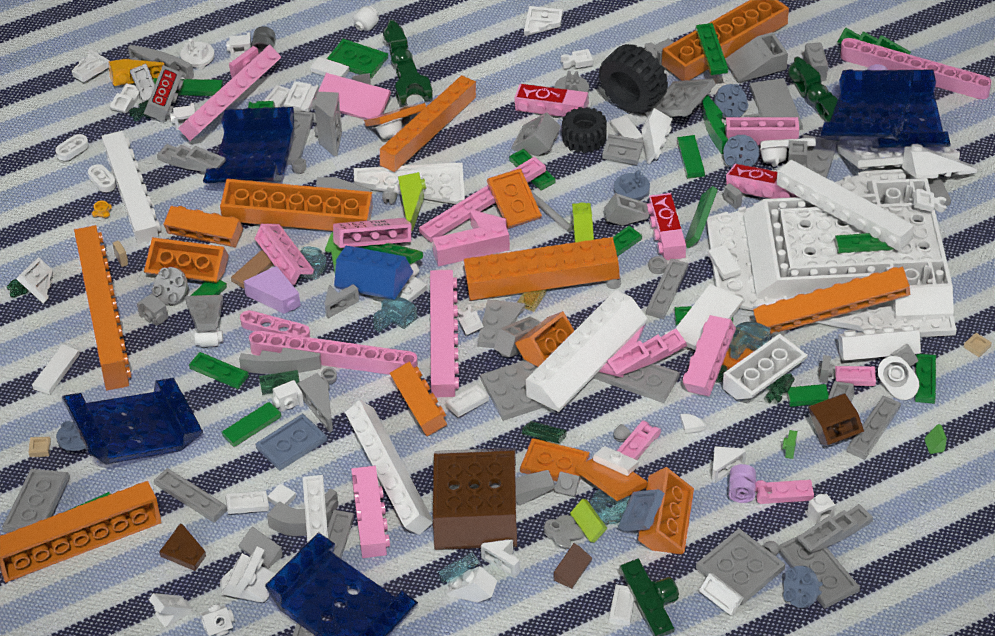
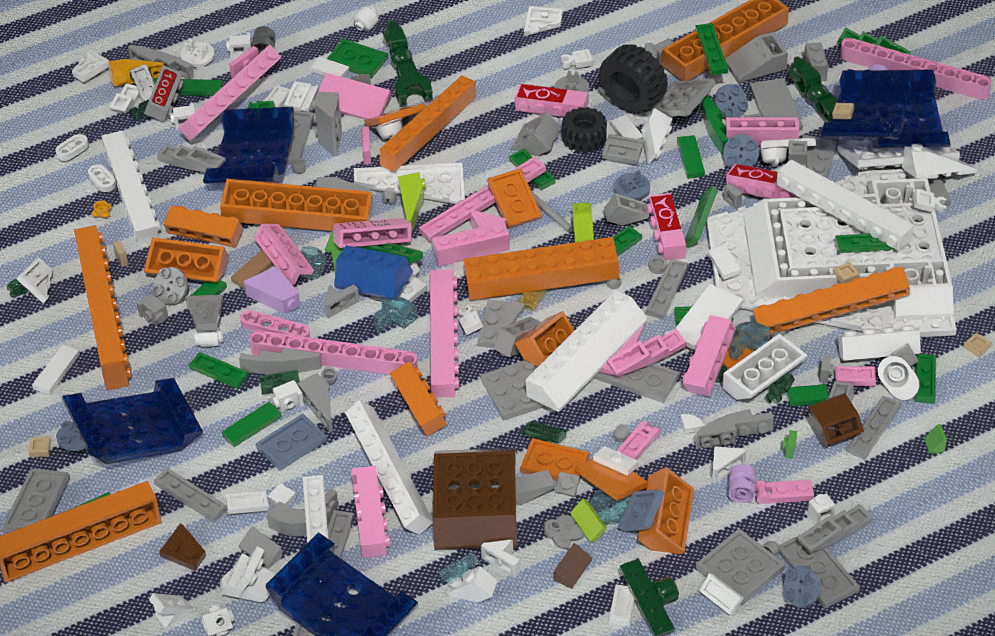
white plate [446,385,489,417] -> none
none -> bright pink tile [362,126,371,164]
none -> light grey slope [695,409,774,449]
none -> tan tile [832,103,854,119]
none -> tan tile [833,262,860,284]

